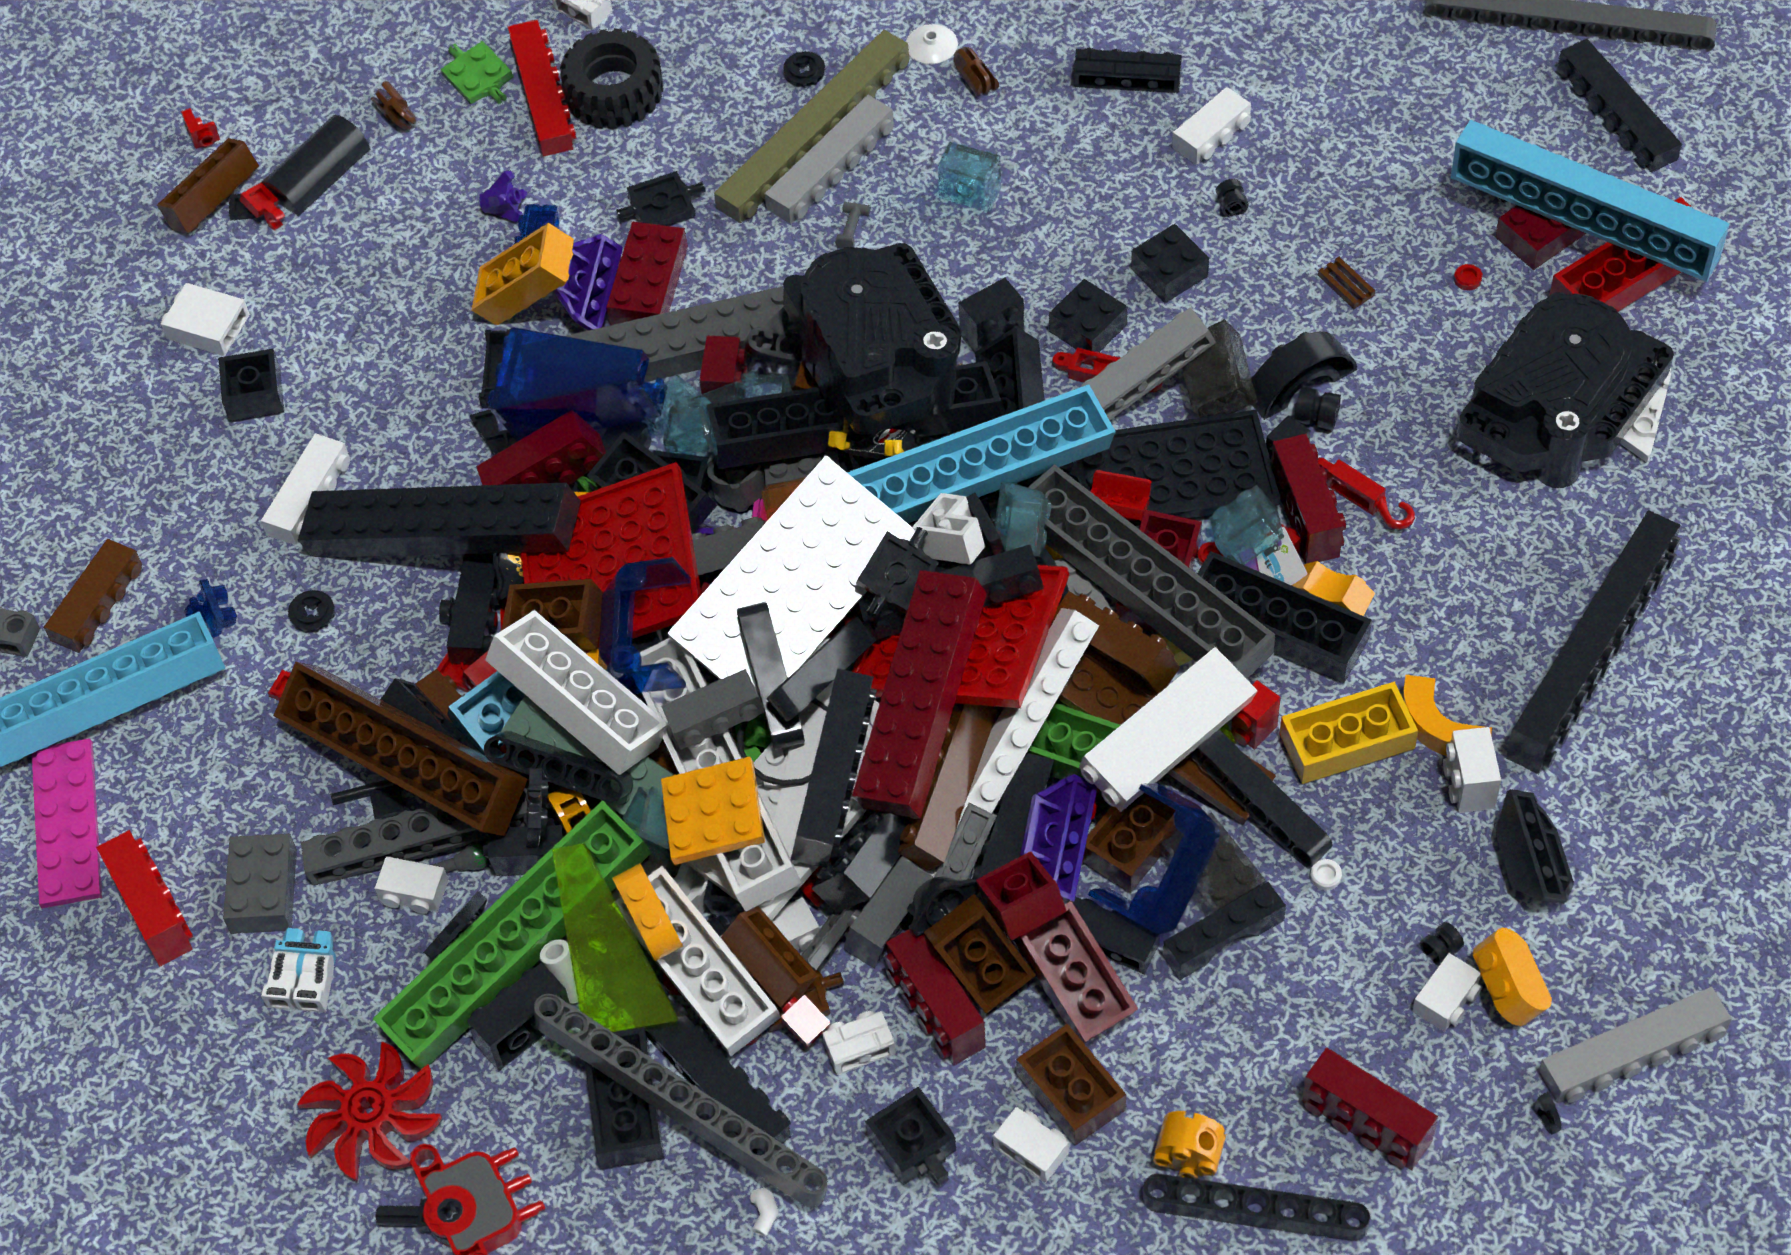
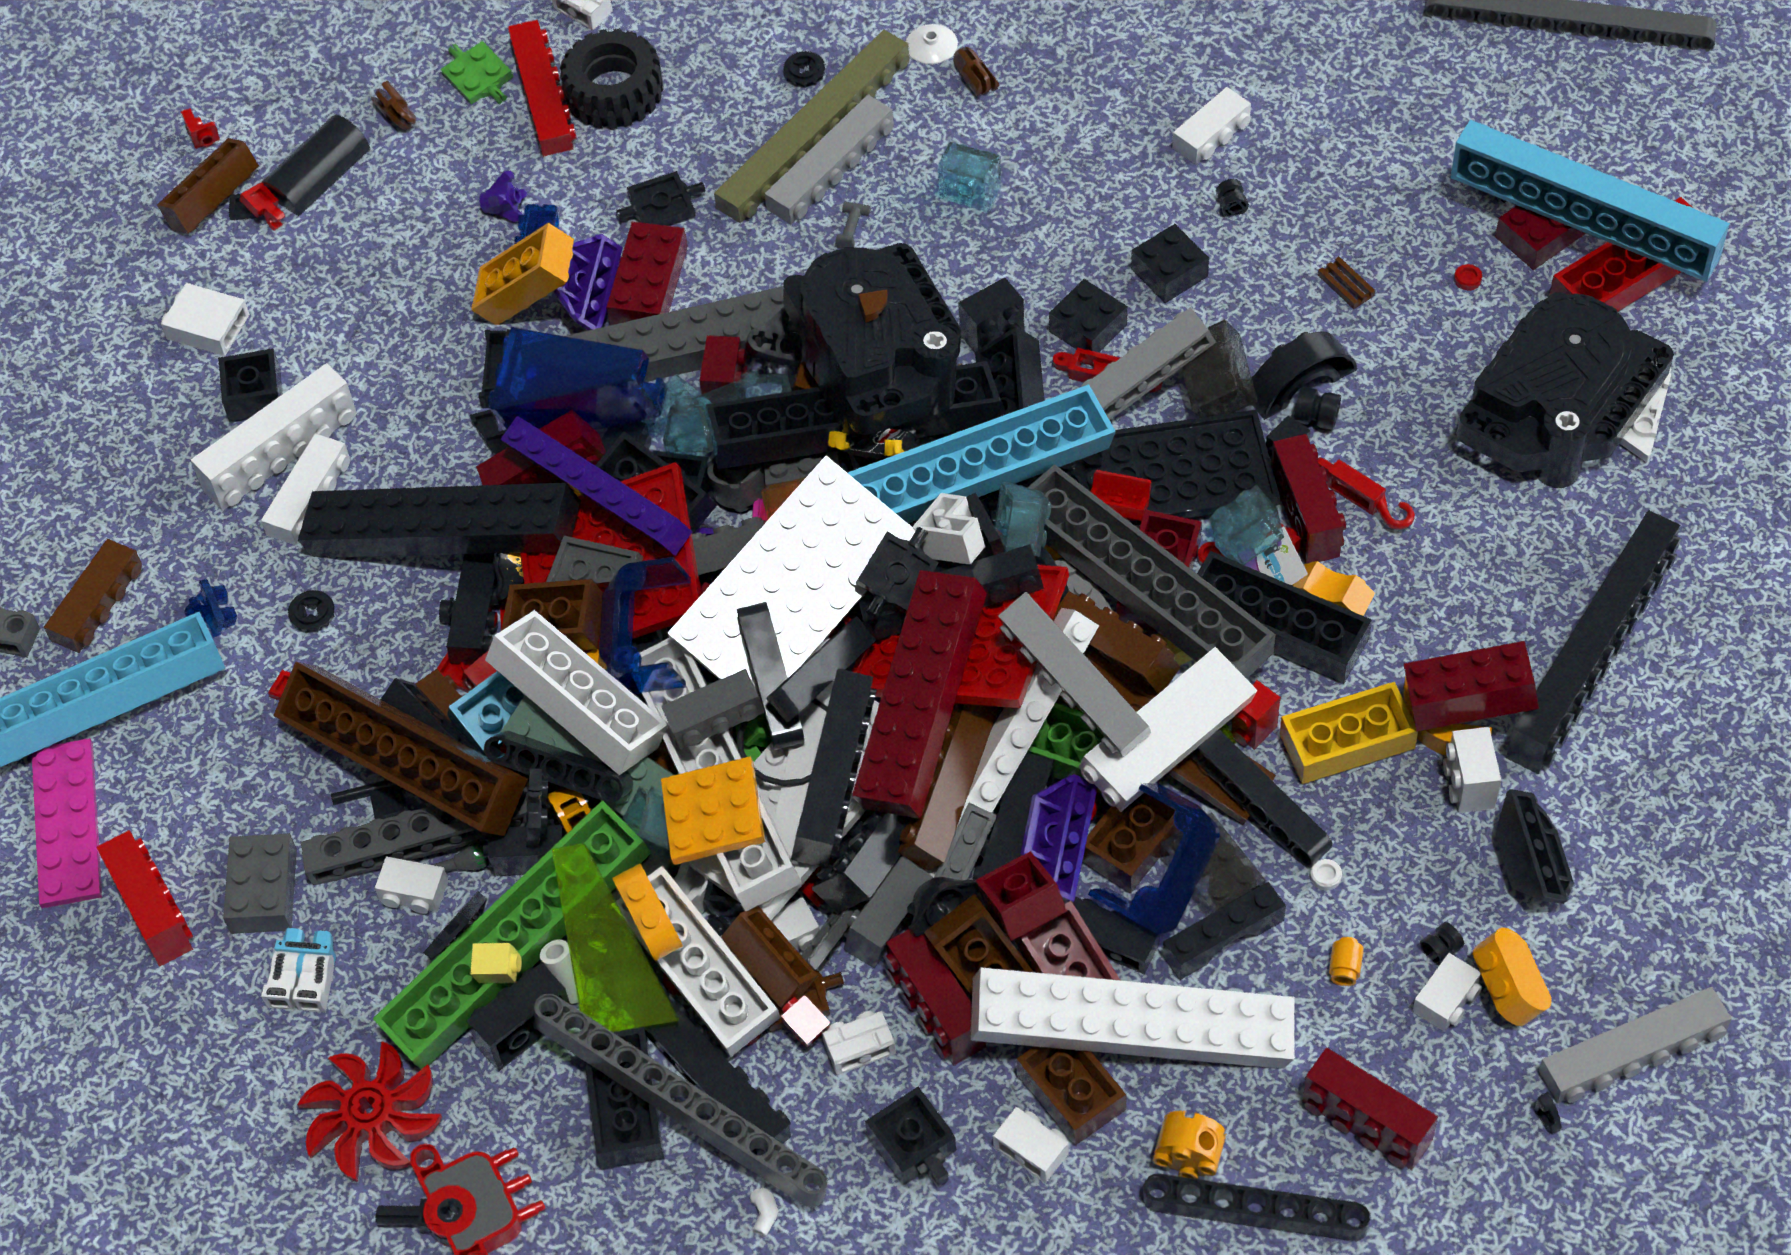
black brick [1073,48,1182,93] -> none
black brick [1557,38,1682,173] -> none
none -> white brick [191,363,357,511]
none -> light yellow brick [470,943,522,983]
none -> dark purple brick [501,416,692,556]
none -> dark grey wing [546,536,643,588]
none -> reddish brown tile [858,289,888,322]
none -> white brick [971,968,1294,1068]
none -> light grey brick [998,592,1151,757]
none -> light orange brick [1329,937,1364,986]
none -> dark red brick [1403,641,1539,731]

